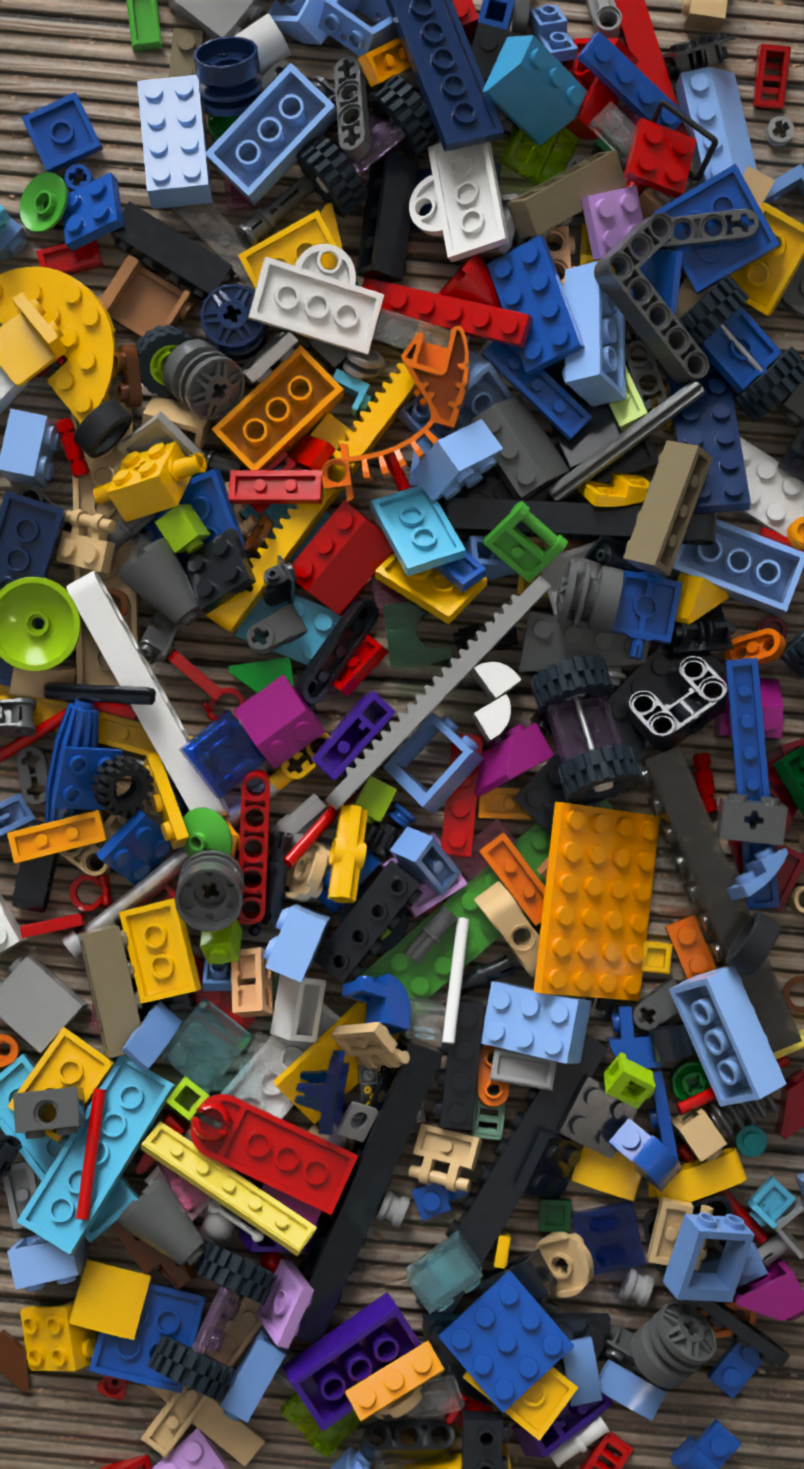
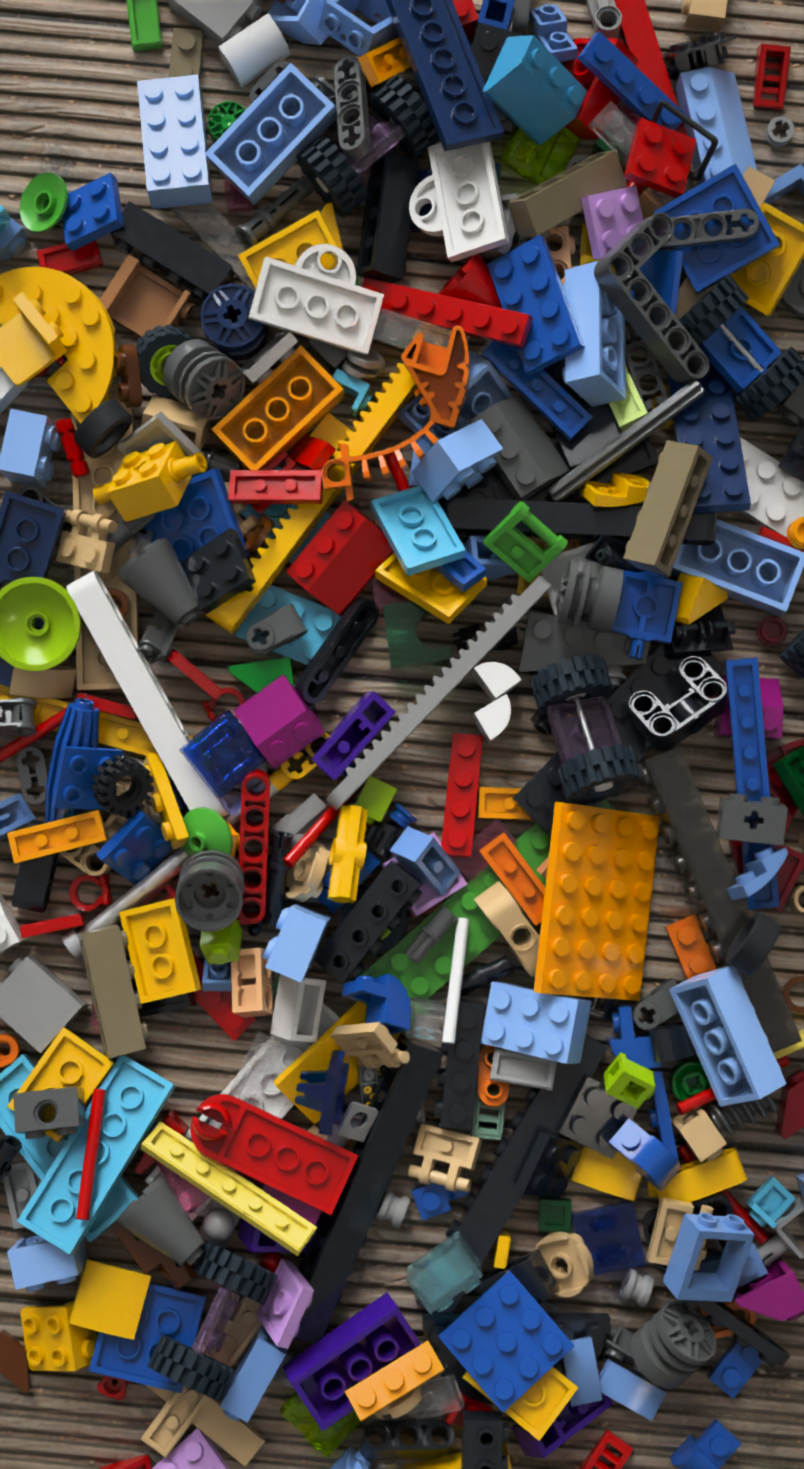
blue plate [21,92,103,173] -> none
black axle [44,682,156,705] -> none
blue bush [64,164,94,192] -> none
medium blue slope [122,1001,182,1072] -> none
lime brick [155,504,211,554] -> none
clear light blue brick [159,998,254,1094] -> none
lime brick [165,1076,210,1126] -> none
dark blue wheel [194,36,264,117] -> none
white hinge [207,1199,264,1242] -> none
black hinge [263,555,297,606] -> none
red plate [333,635,389,697] -> none
medium blue window [383,712,484,813] -> none
magenta slope [475,723,554,798] -> none
white pin [549,1415,610,1468] -> none
yellow tile [641,940,673,975] -> none
red axle [693,753,717,813] -> none
orange plate [724,628,786,665] -> none
teal plate [735,1125,767,1157] -> none

